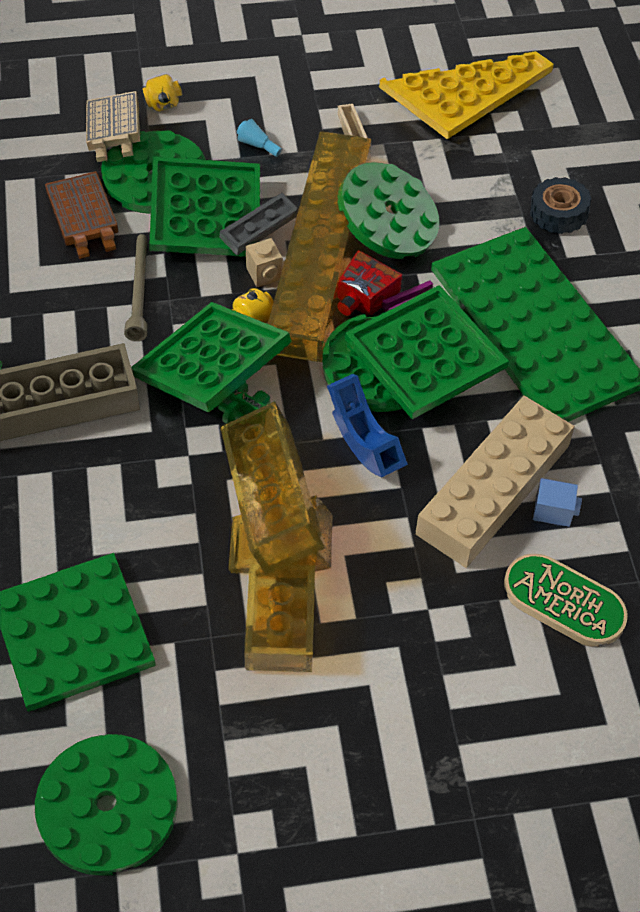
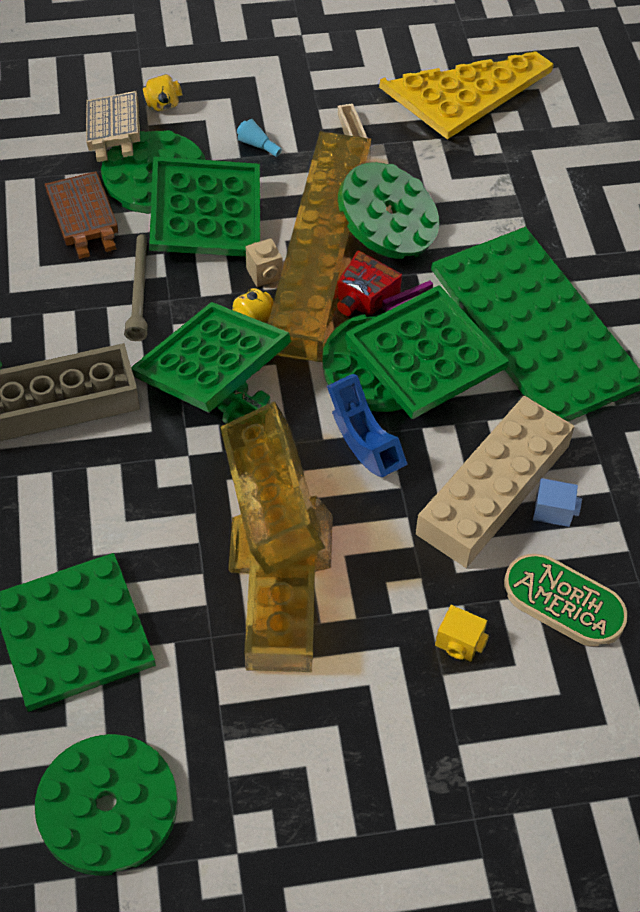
dark grey tile [219,193,300,255] -> none
black wheel [530,177,591,234] -> none
none -> yellow brick [435,605,489,662]

